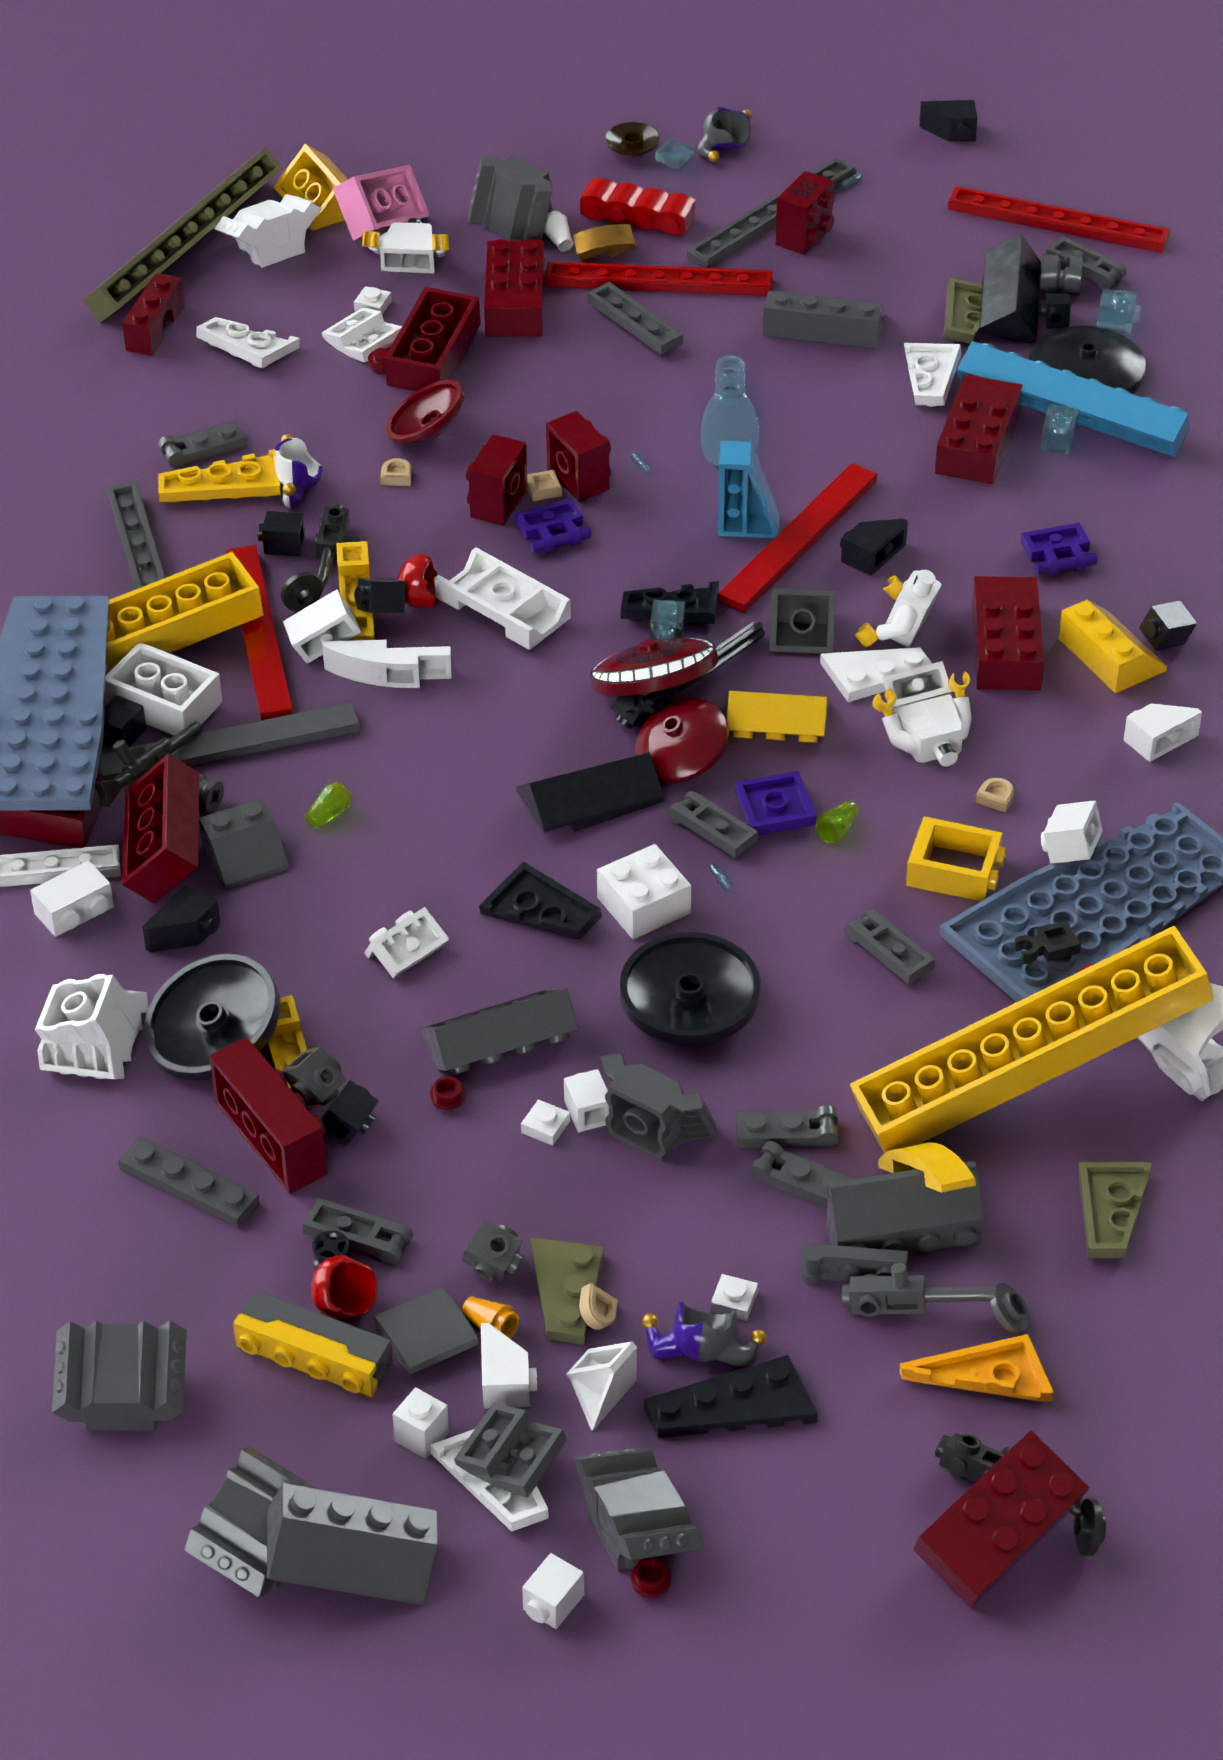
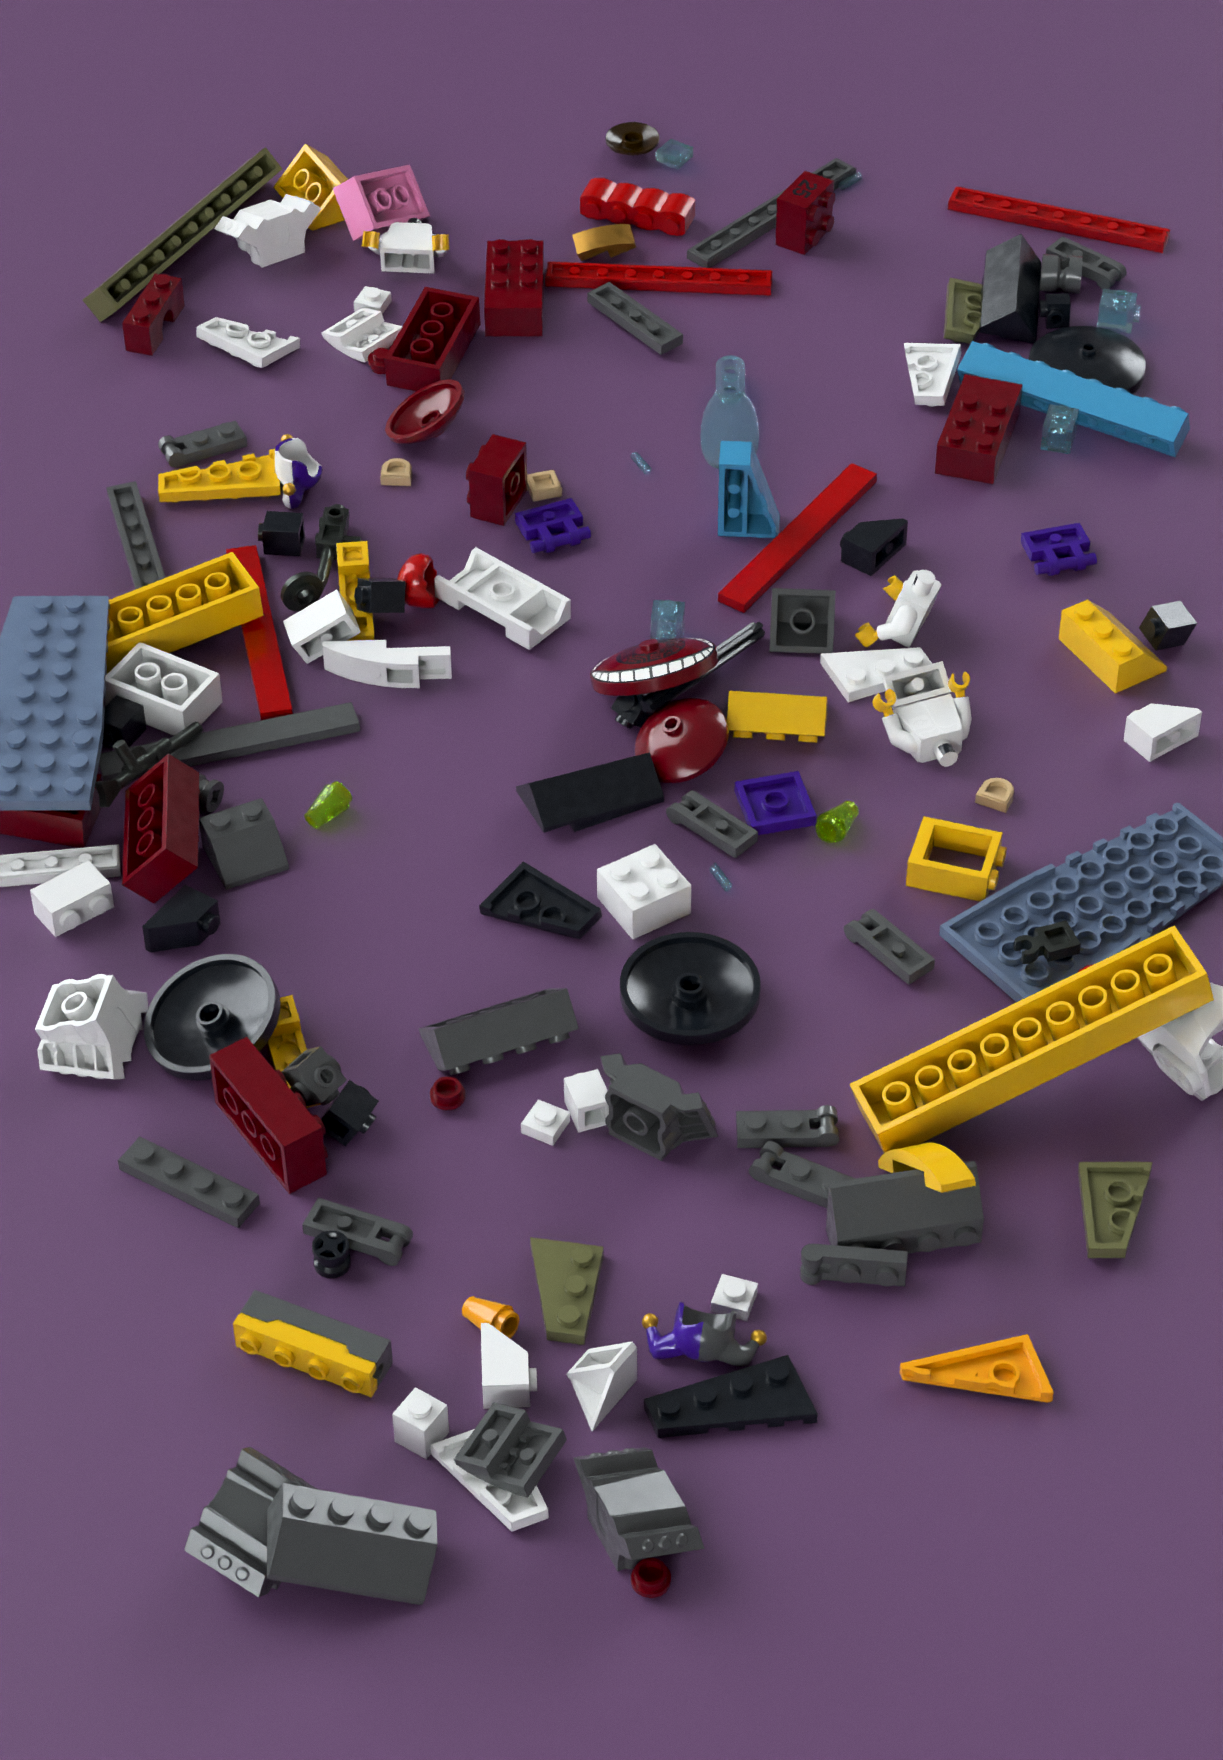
dark grey slope [52,1320,187,1431] -> none
red hair [310,1254,377,1321] -> none
white bracket [364,907,449,979] -> none
dark grey slope [374,1287,479,1374] -> none
dark grey brick [462,1219,524,1283] -> none
dark grey slope [468,156,553,241] -> none
white brick [522,1553,584,1629] -> none
white cone [543,211,574,252] -> none
dark red brick [546,410,611,502] -> none
tan tile [579,1283,618,1330] -> none
black wing [620,581,719,625] -> none
dark grey piece [697,107,753,163] -> none
dark grey slope [763,291,885,349] -> none
dark grey piece [842,1263,1029,1335] -> none
dark red brick [913,1430,1089,1608] -> none
black slope [919,100,978,142] -> none
pearl dark grey piece [935,1432,1106,1556] -> none
dark red brick [972,576,1044,690] -> none
white brick [1041,800,1103,864] -> none

